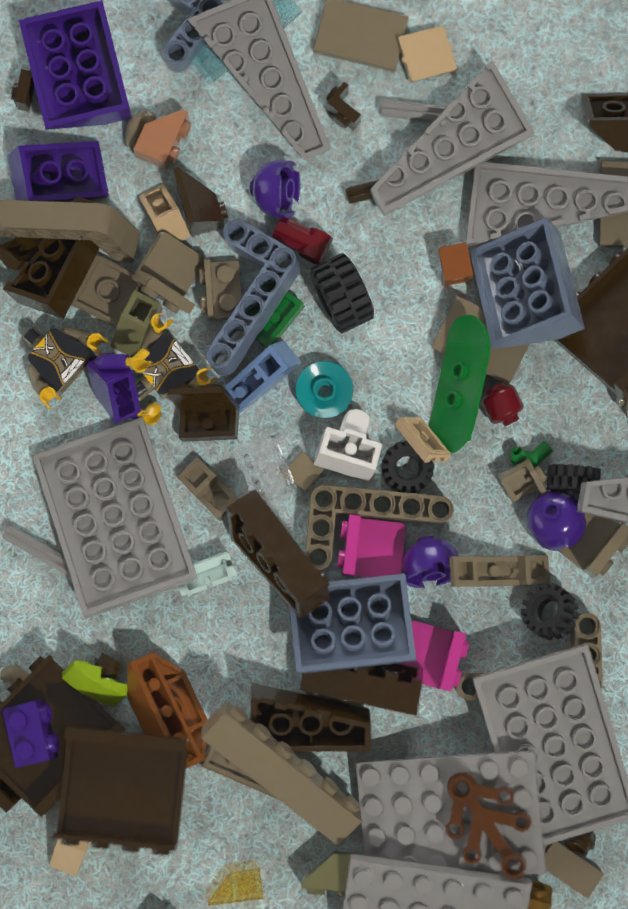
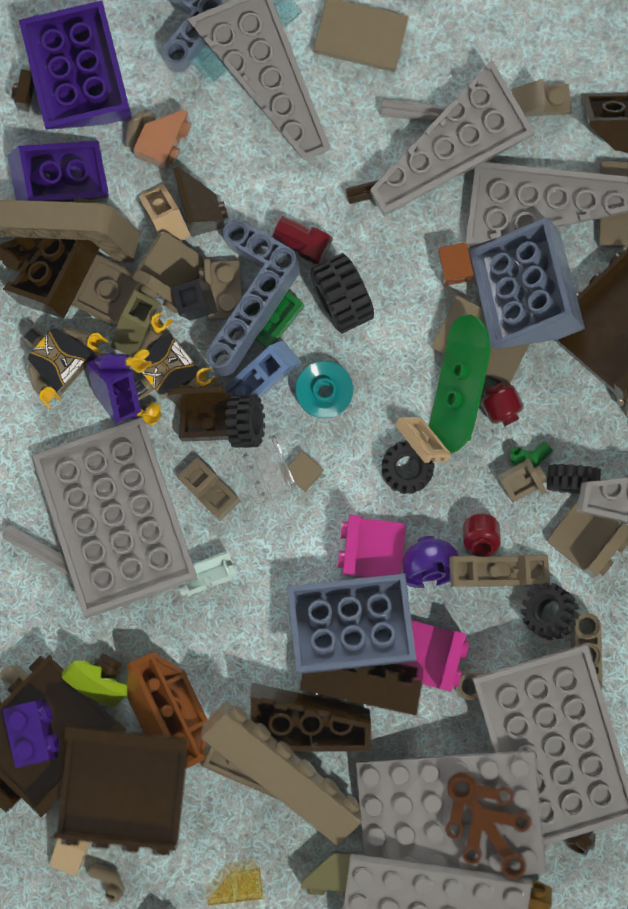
dark brown wedge [226,489,330,619] -> none
dark purple cylinder [250,160,301,218] -> none
dark tan beam [306,485,454,571] -> none
white brick [313,409,382,482] -> none
dark brown bracket [326,82,361,131] -> none
tan piece [397,25,457,83] -> none
dark purple cylinder [527,491,587,551] -> none
dark tan tile [545,842,604,899] -> none
none -> dark tan arm [88,862,124,903]
none -> black panel [172,279,217,321]
none -> black tyre [225,395,265,448]
none -> dark red head [463,513,501,557]
none -> dark tan slope [512,79,571,117]

